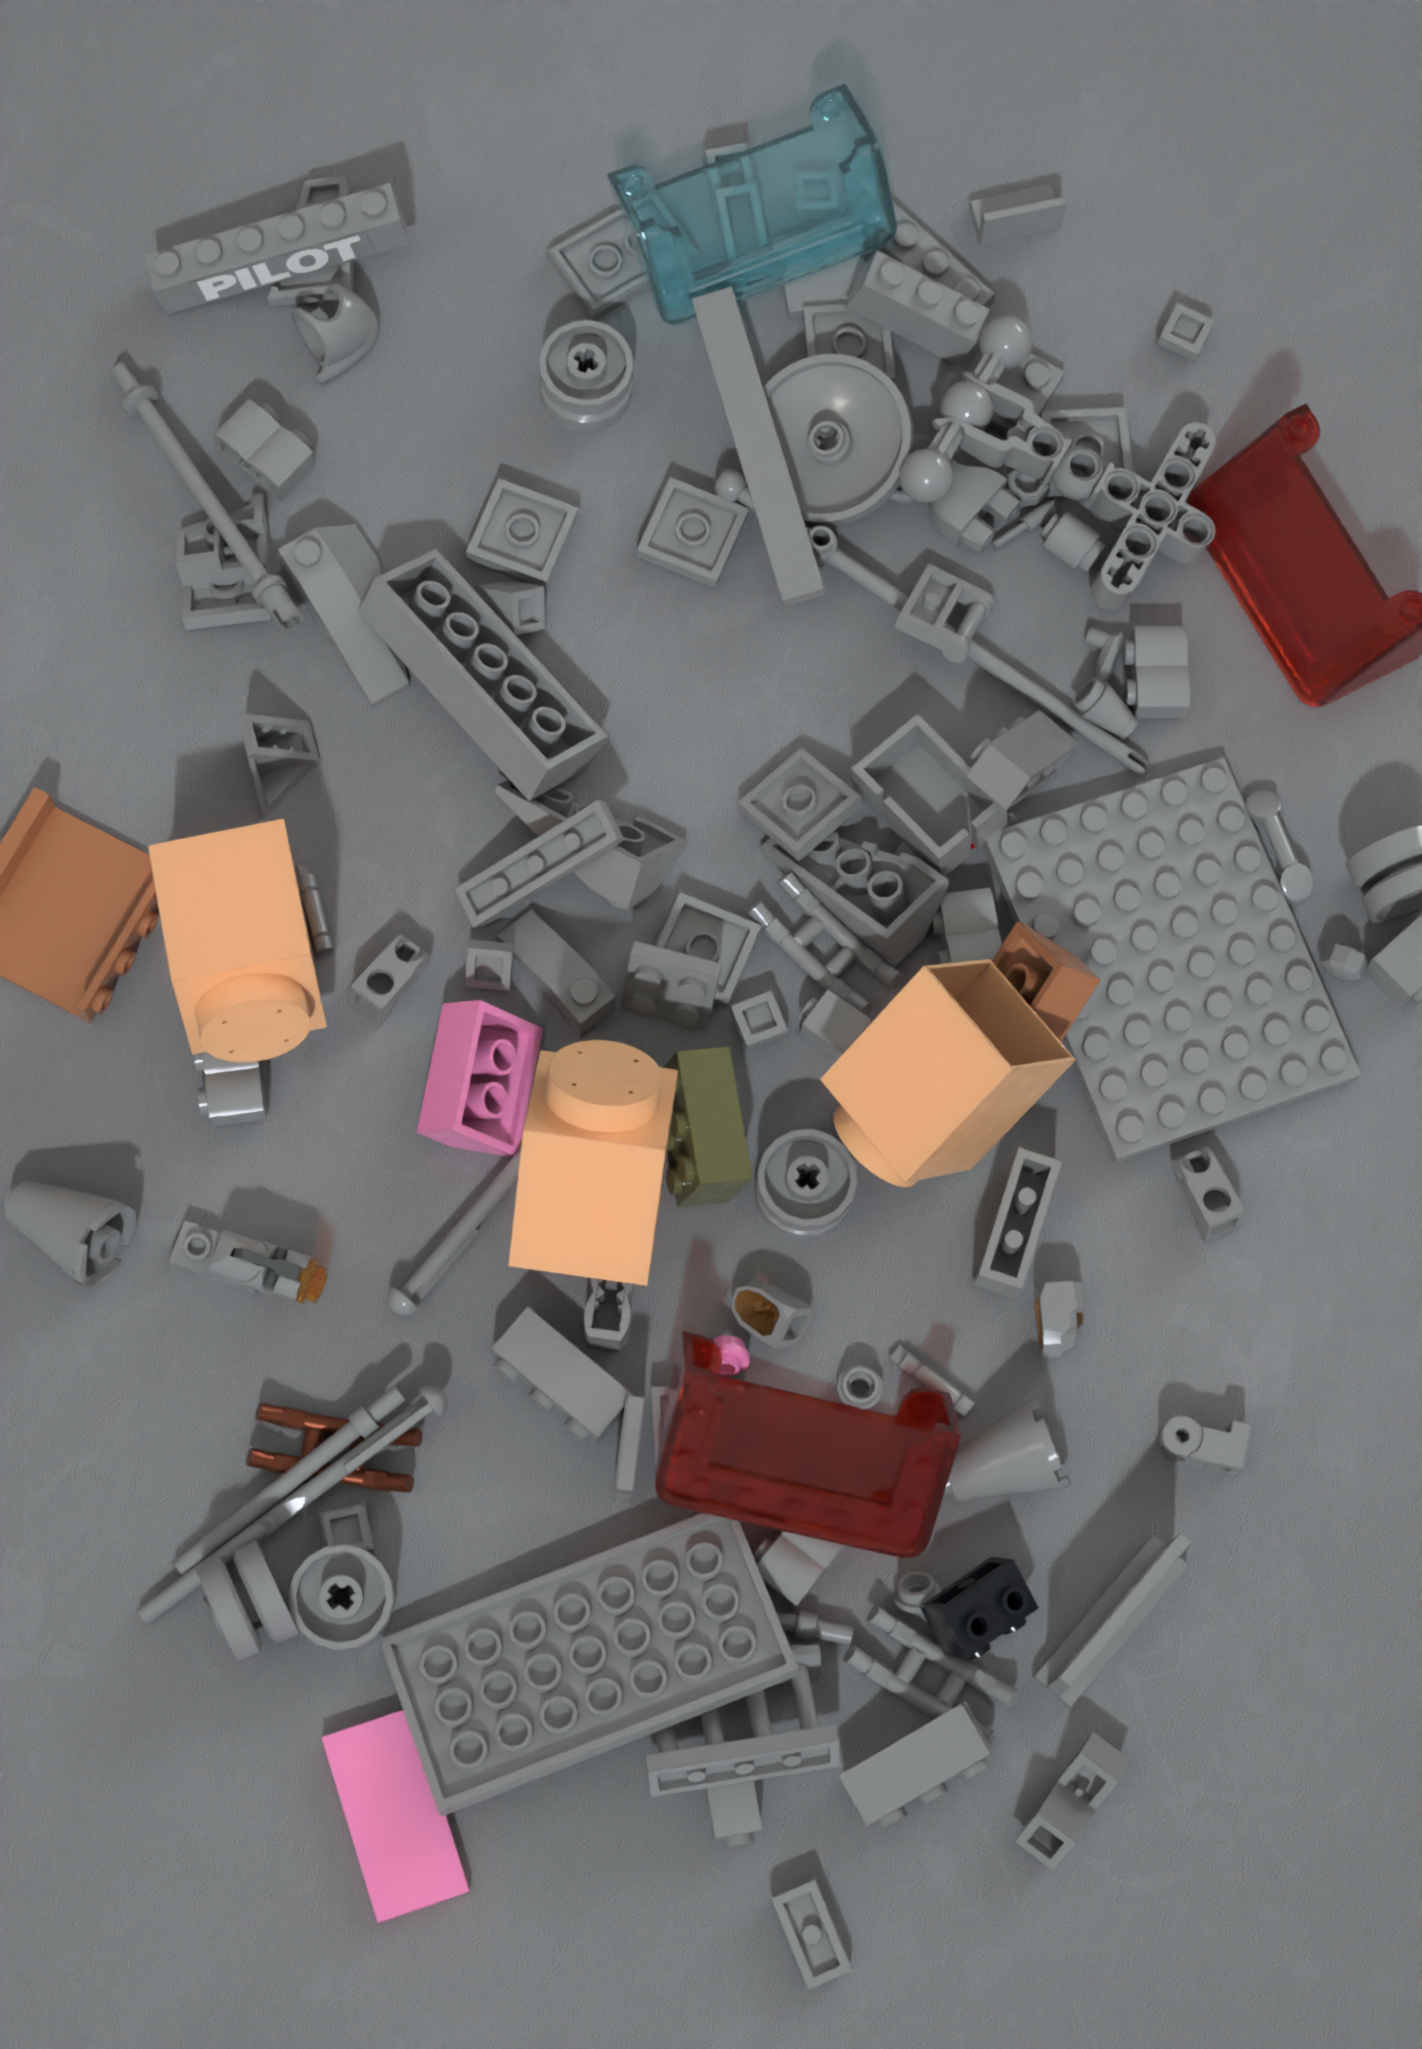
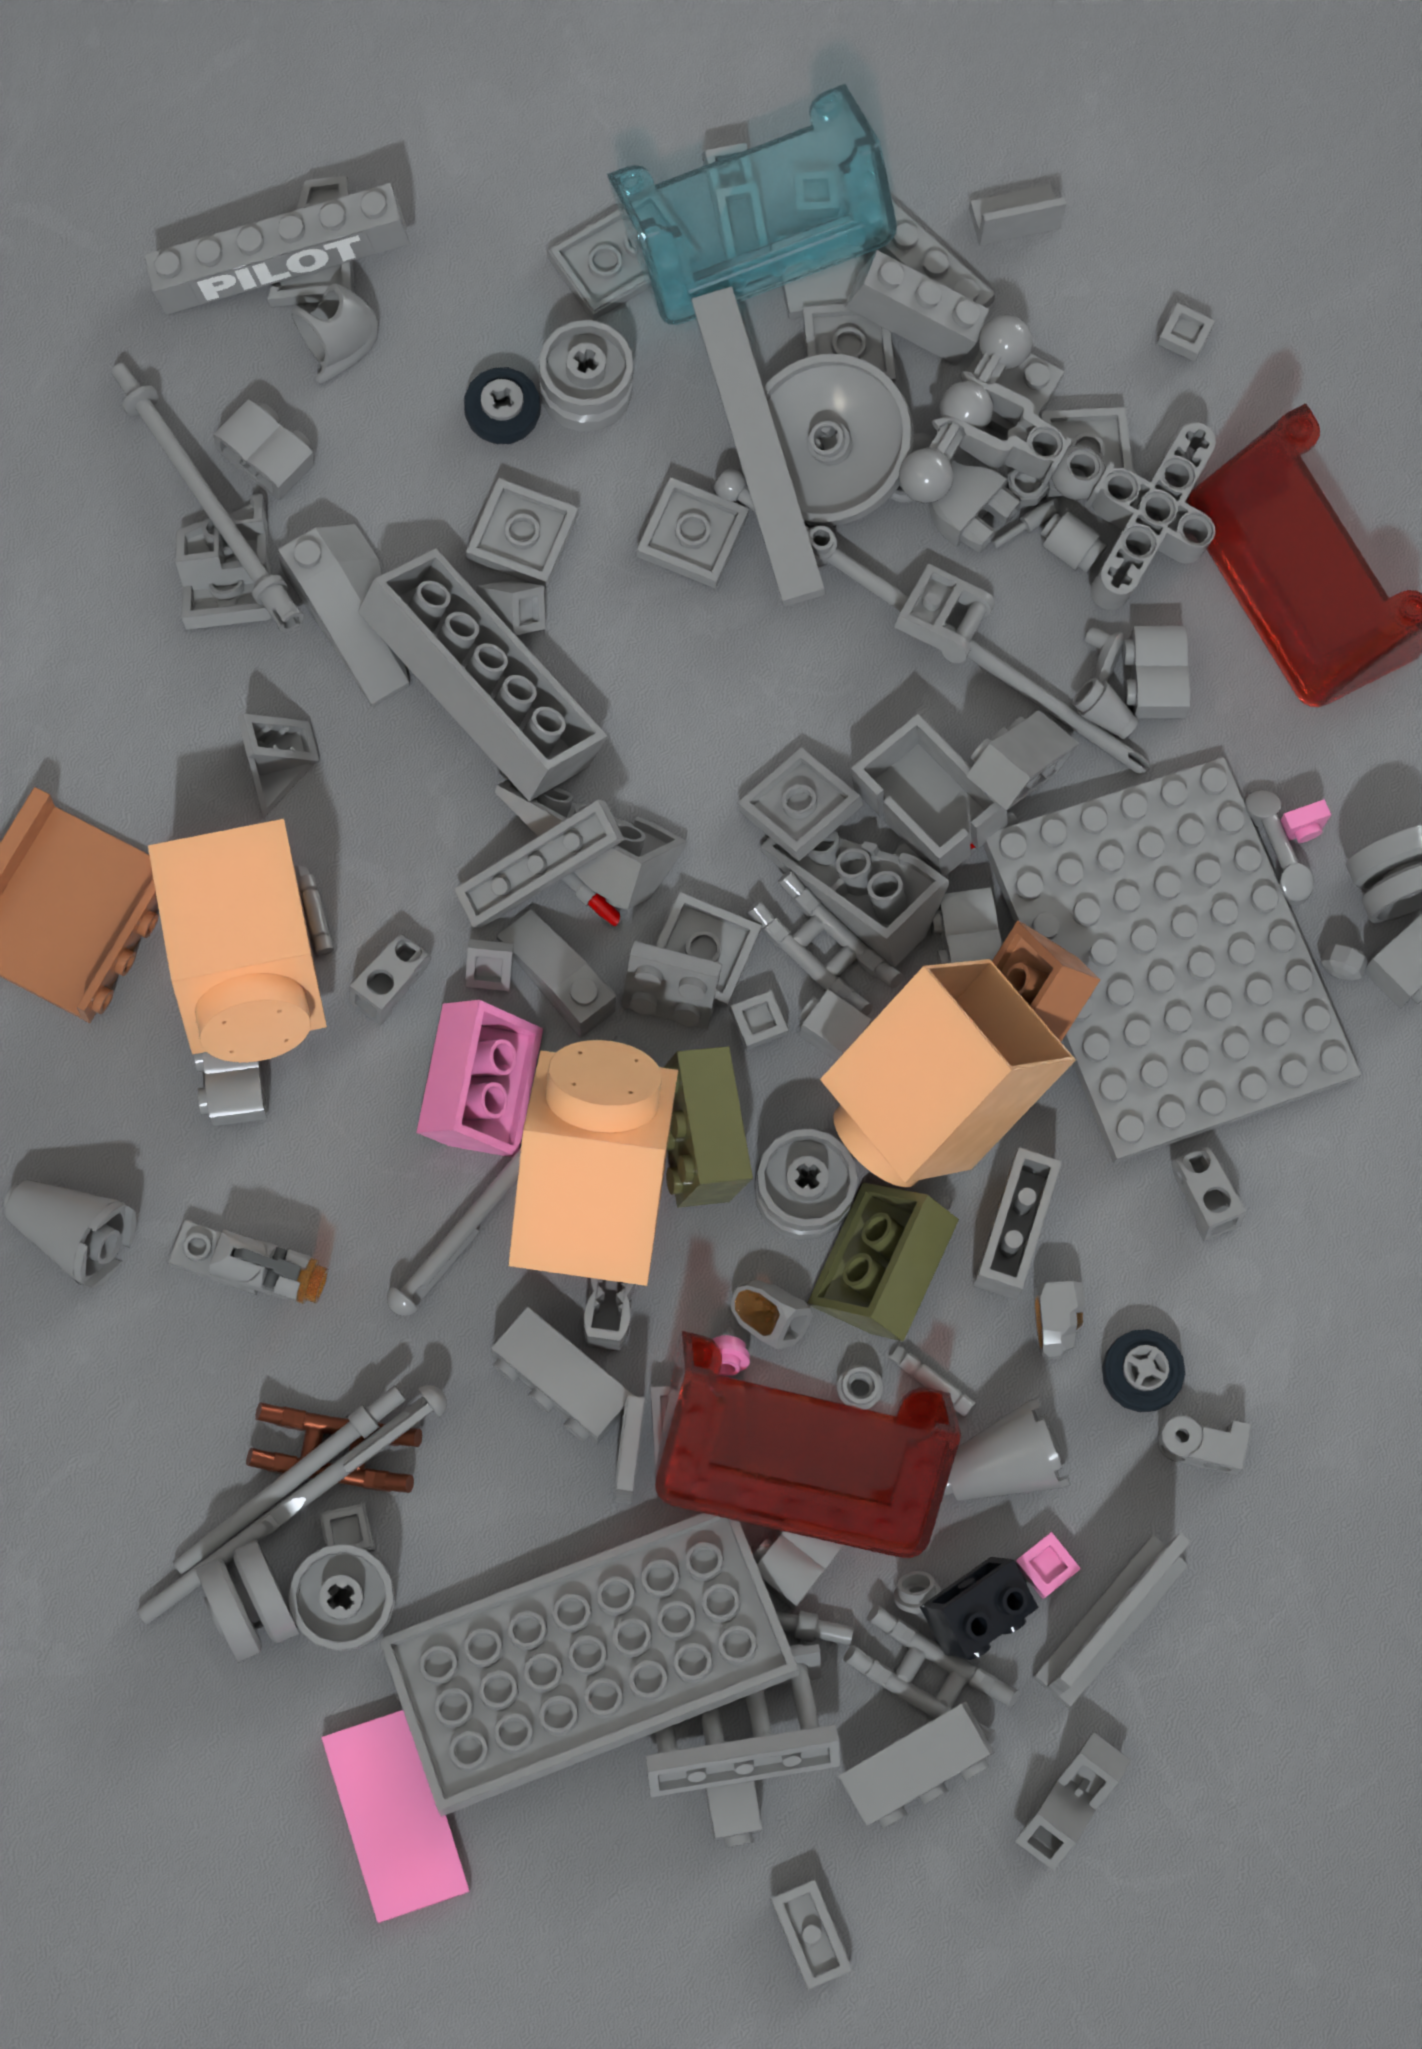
none -> black wheel [464,367,540,444]
none -> piece [562,872,620,927]
none -> olive slope [807,1182,959,1342]
none -> bright pink plate [1015,1532,1081,1599]
none -> black wheel [1102,1329,1186,1412]
none -> bright pink plate [1280,799,1331,843]

